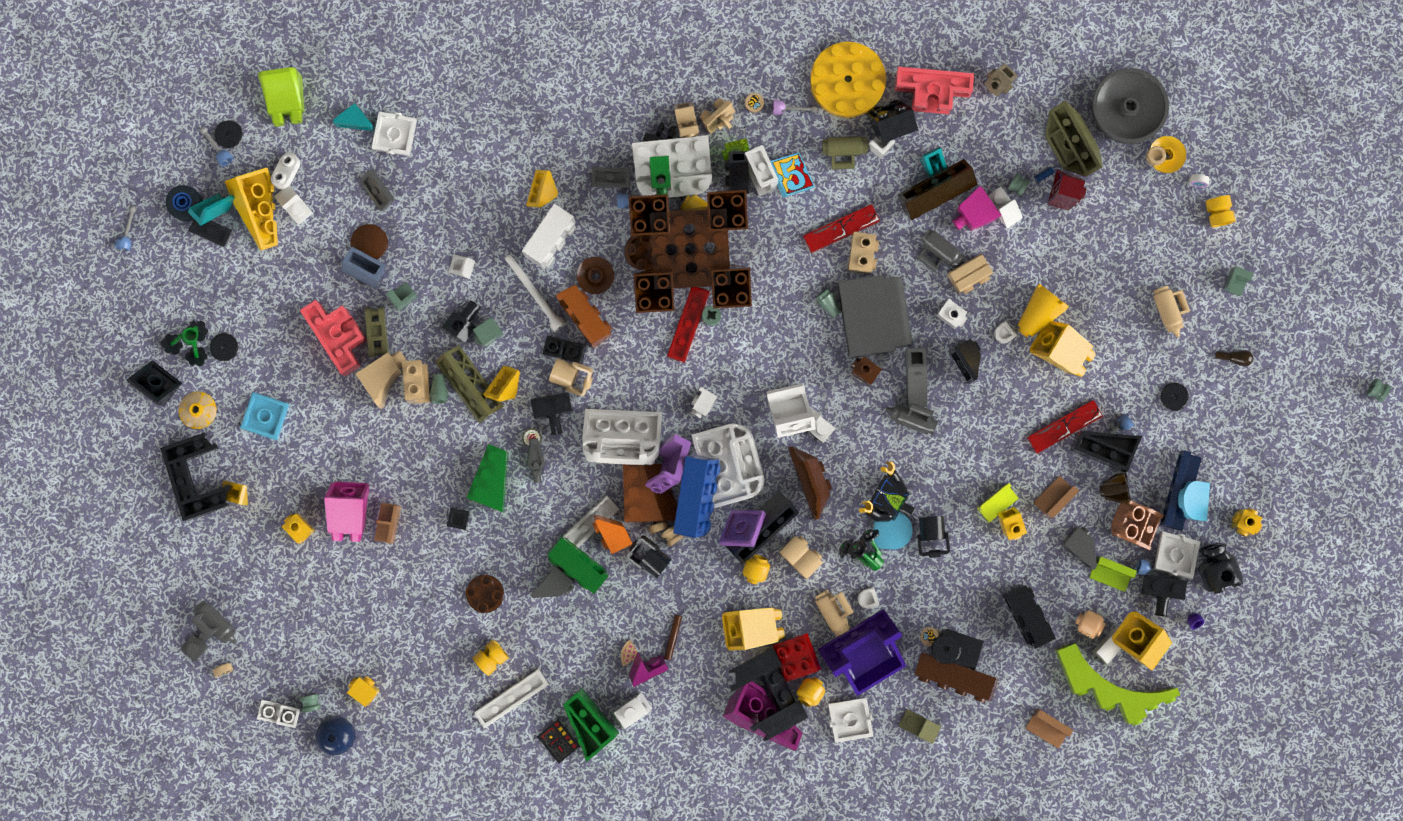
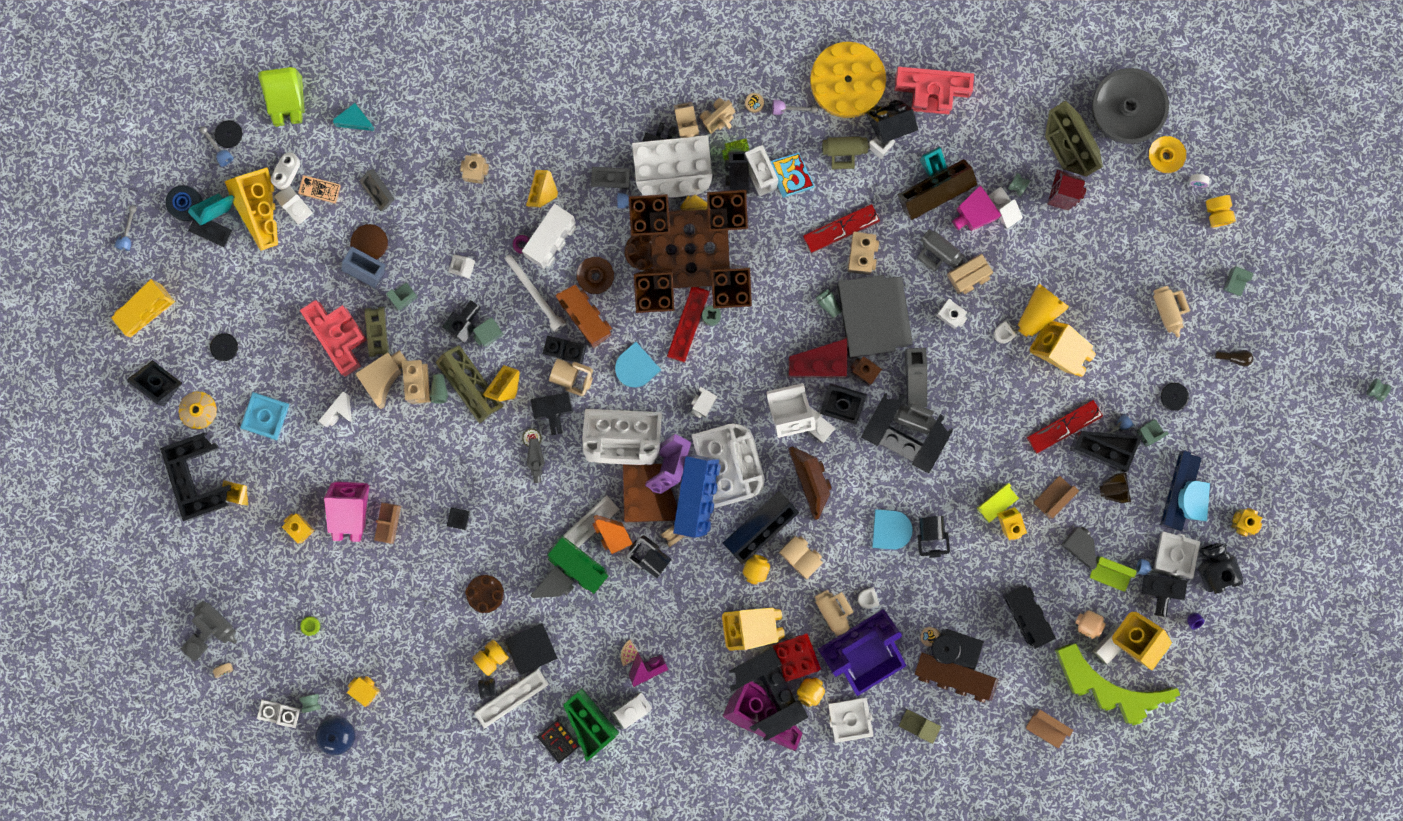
black plant [160,321,208,366] -> none
white plate [372,112,417,157] -> none
green wedge [466,444,508,513] -> none
tan tile [648,521,669,535] -> none
green torso [649,155,671,195] -> none
reddish brown piece [664,614,682,660] -> none
medium lavender tile [719,510,766,547] -> none
plant [839,529,884,571] -> none
torso [859,461,915,522] -> none
black slope [949,339,981,384] -> none
dark tan brick [984,63,1018,97] -> none
blue piece [1031,167,1056,183] -> none
nougat slope [1111,500,1164,550] -> none
tan tile [1146,146,1166,166] -> none
none -> yellow wedge [111,279,175,338]
none -> light nougat tile [298,175,341,204]
none -> lime tile [300,616,320,636]
none -> white slope [319,392,352,427]
none -> tan brick [460,153,489,184]
none -> black wheel [478,678,497,699]
none -> black slope [504,623,558,675]
none -> magenta plate [513,235,530,254]
none -> medium azure tile [615,342,661,388]
none -> dark red wedge [788,338,847,379]
none -> black slope [820,383,867,425]
none -> black wedge [861,393,953,473]
none -> sand green panel [1136,419,1169,447]

